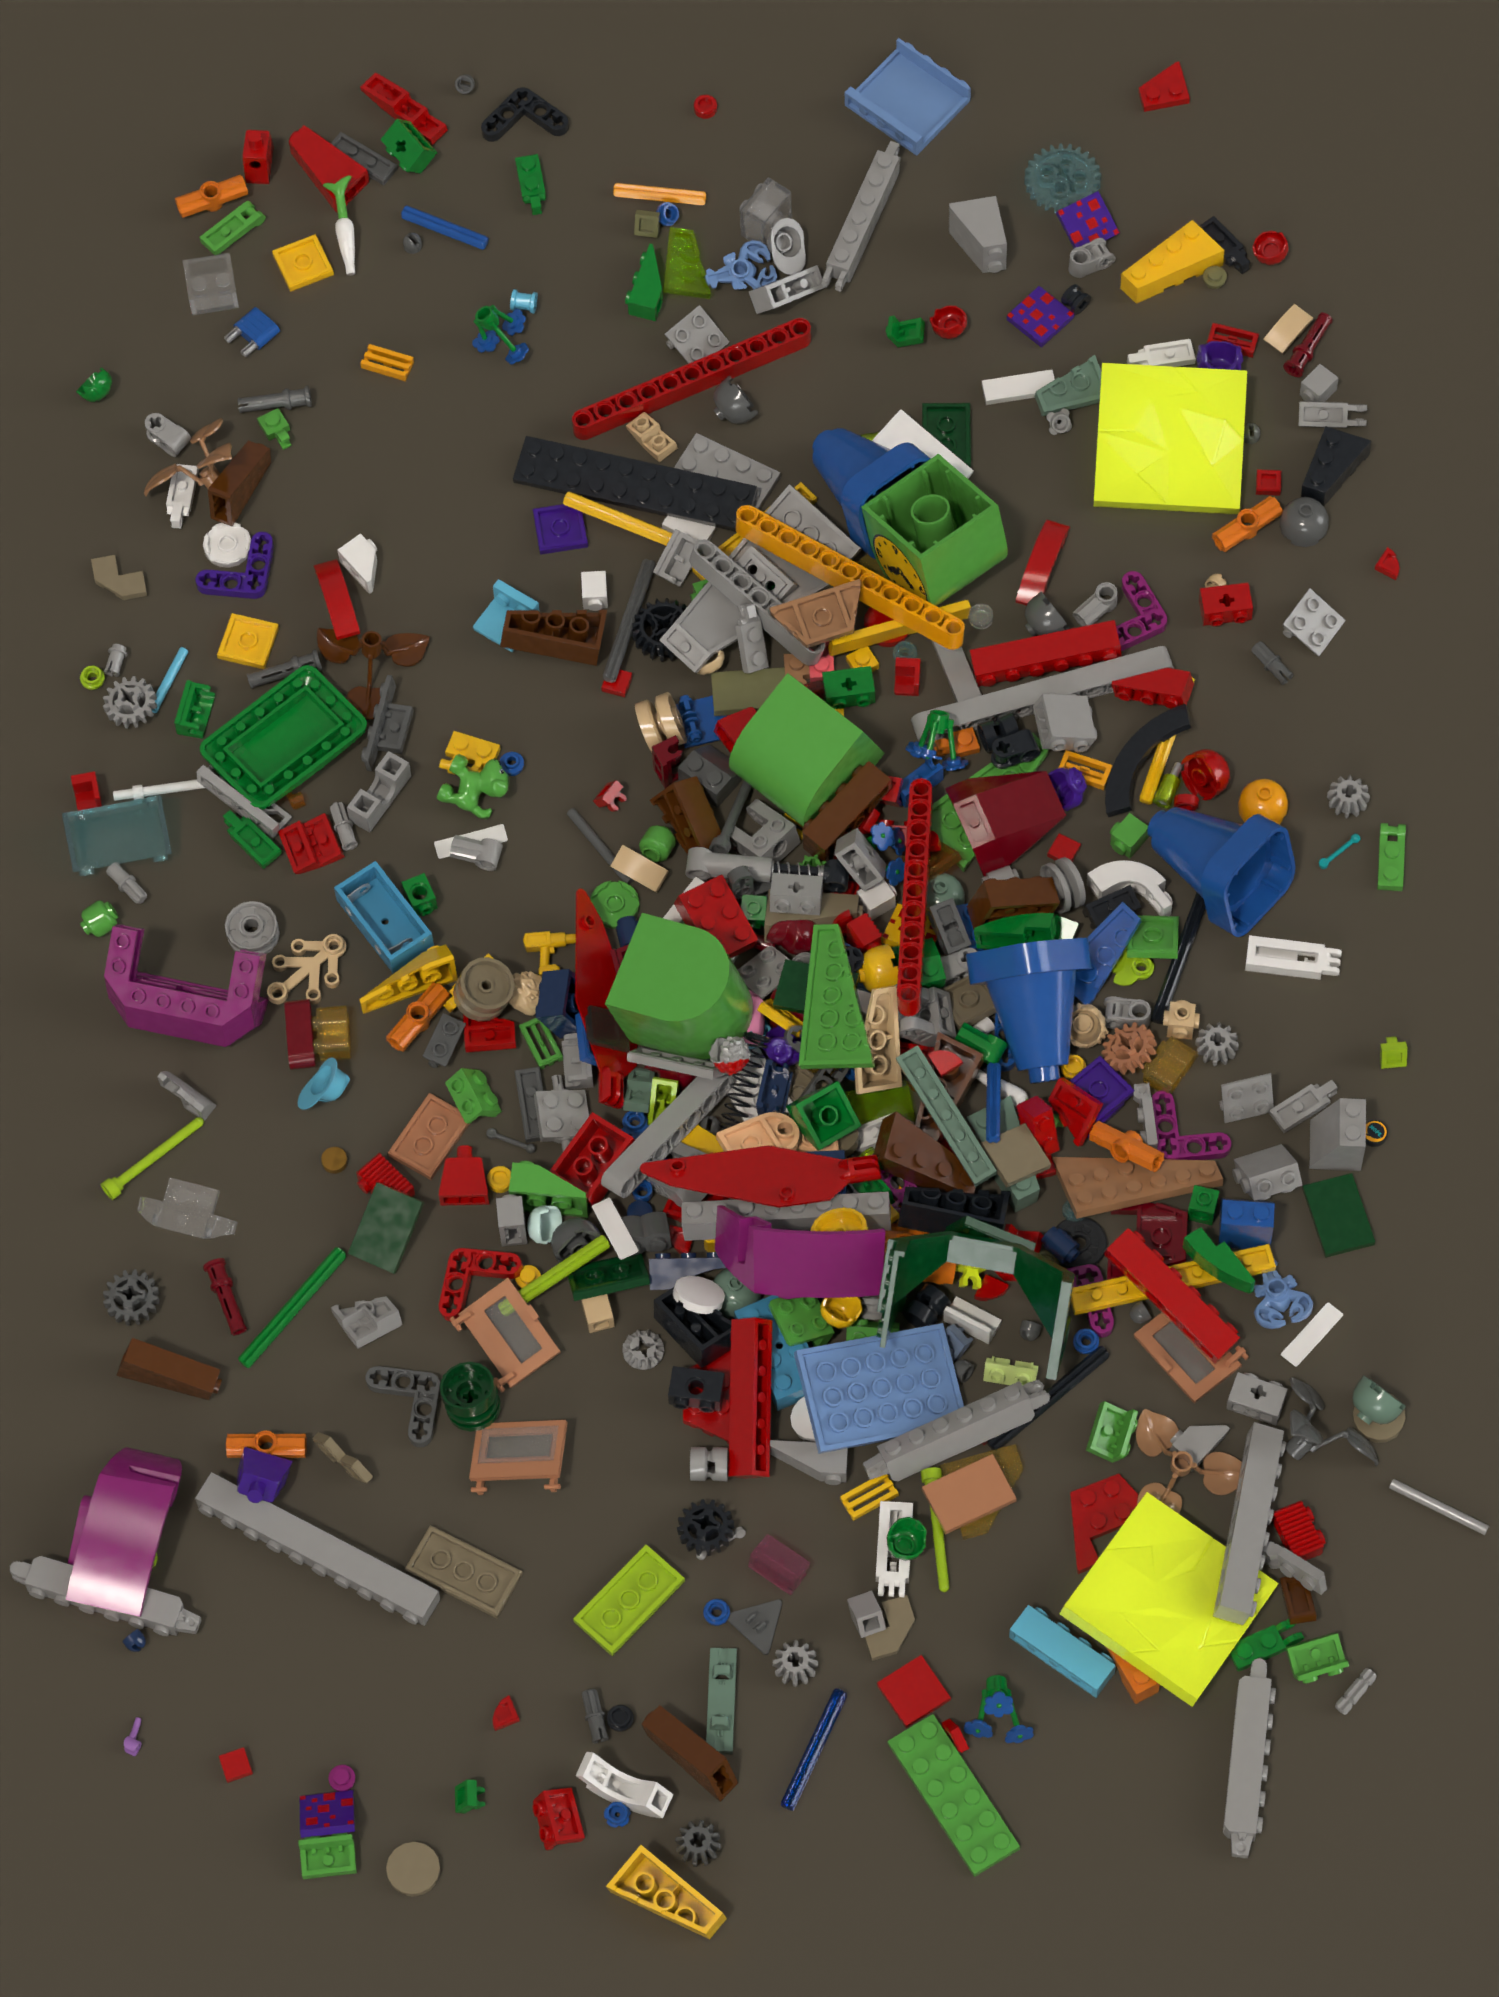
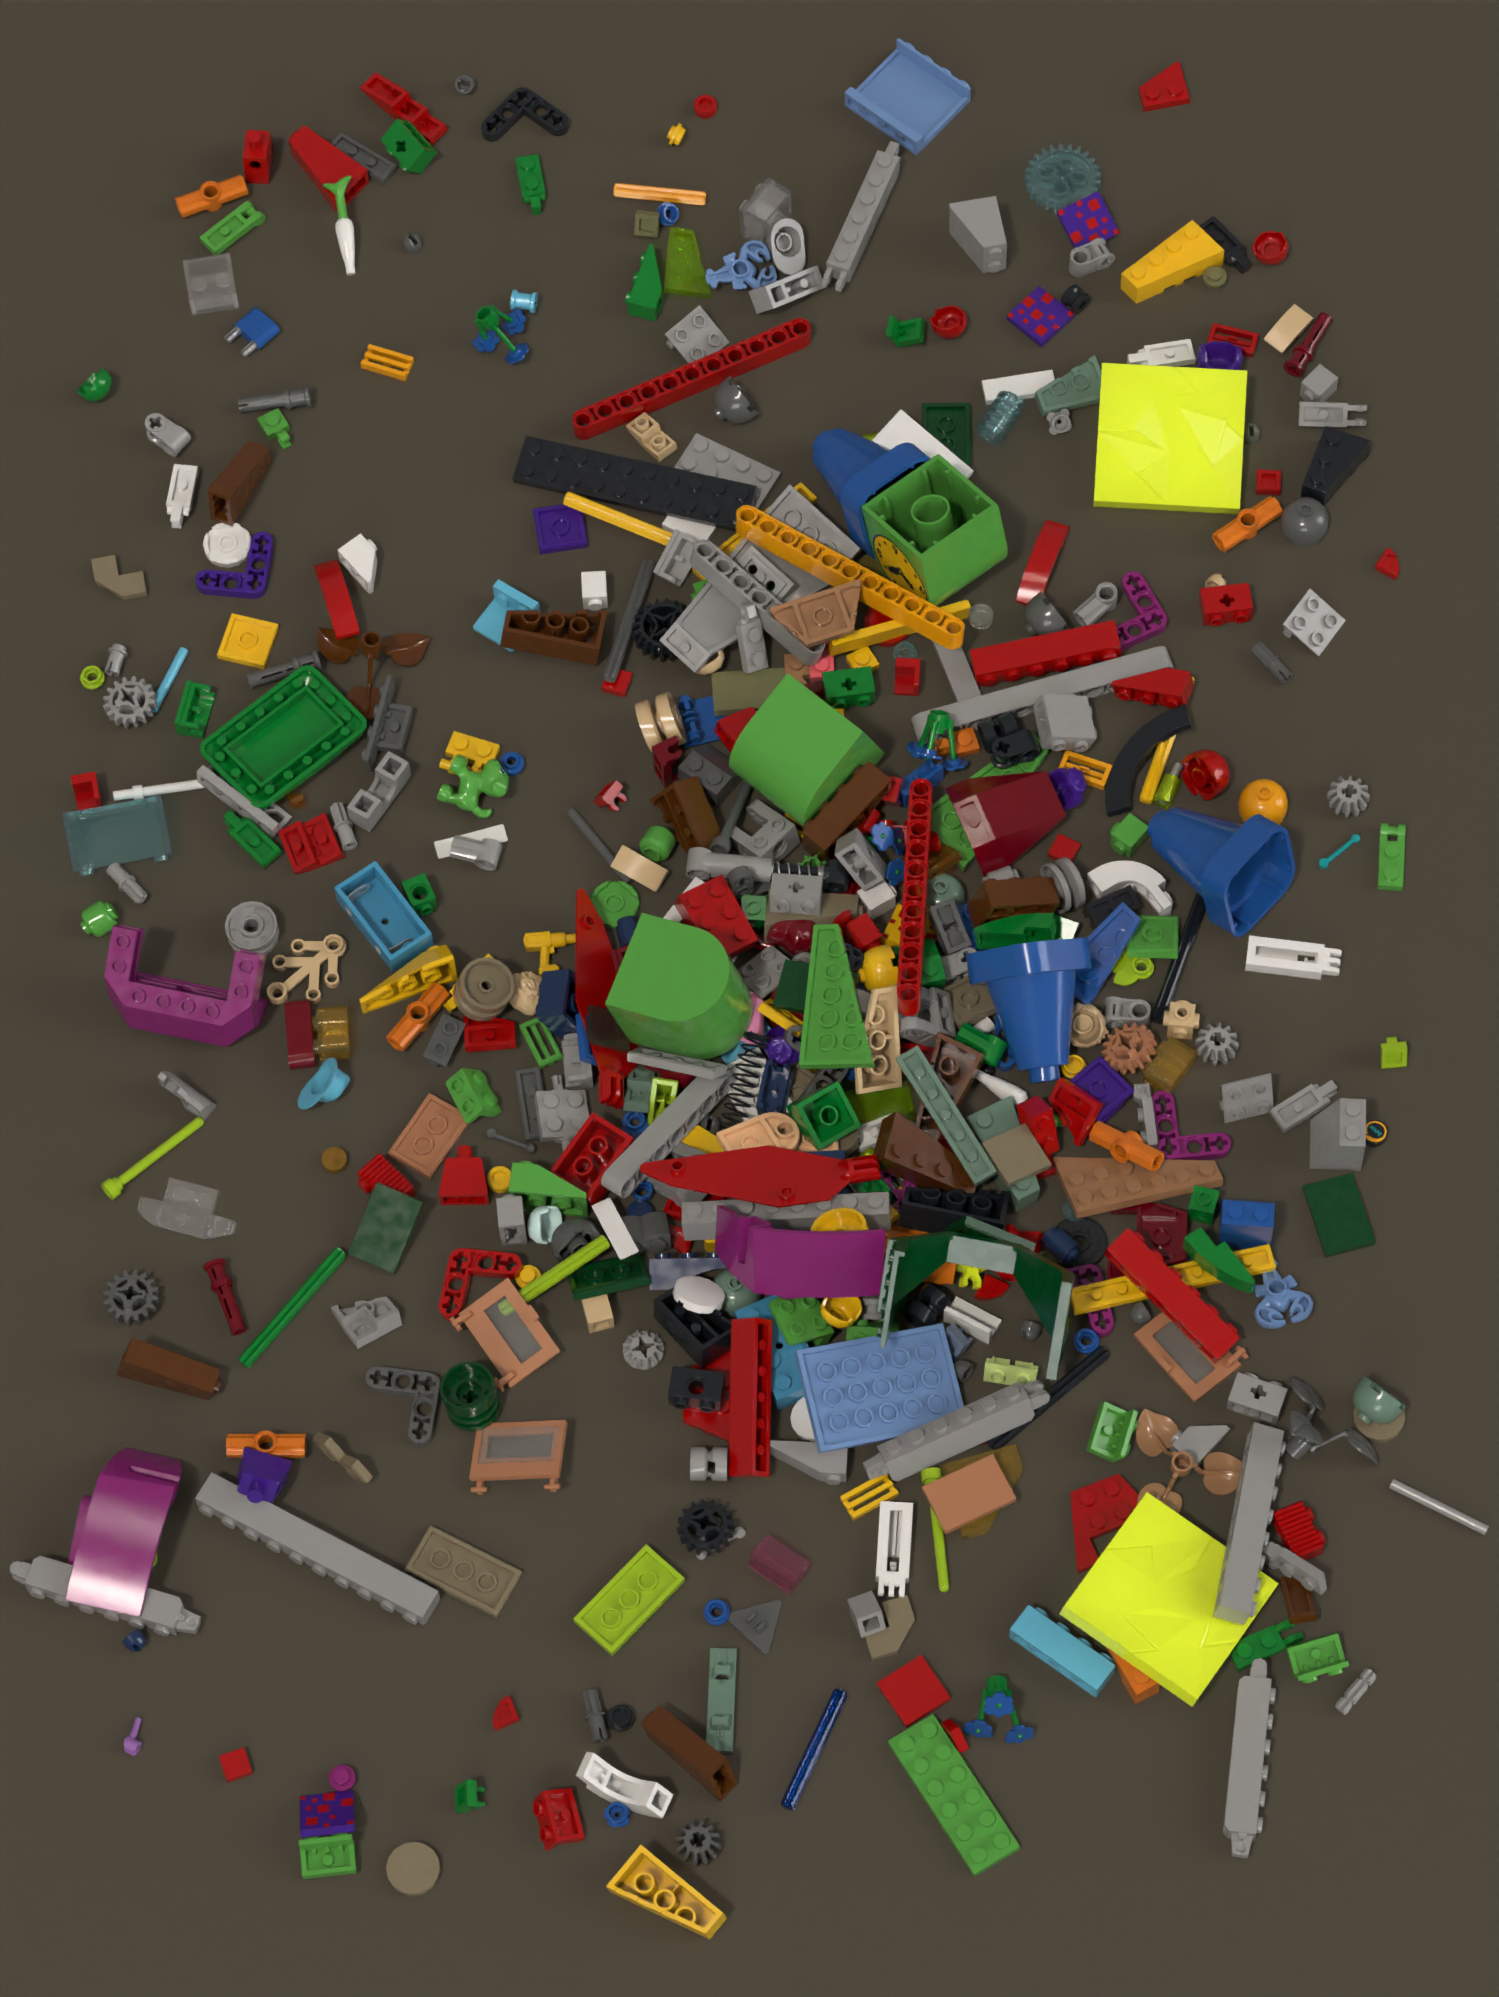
medium nougat plant [144,418,232,497] -> none
yellow tile [272,234,334,292] -> none
blue axle [401,206,488,250] -> none
light grey piece [708,1036,751,1076] -> none
light grey gear [773,1640,818,1687] -> none
green hair [887,1517,927,1561] -> none
red tile [928,1050,963,1077] -> none
blue axle [986,1063,1001,1143] -> none
red tile [1174,794,1199,811] -> none
light grey brick [1232,1144,1302,1201] -> none
white sticker [1281,1303,1343,1367] -> none
none -> yellow plate [666,123,686,146]
none -> clear light blue piece [977,391,1025,446]

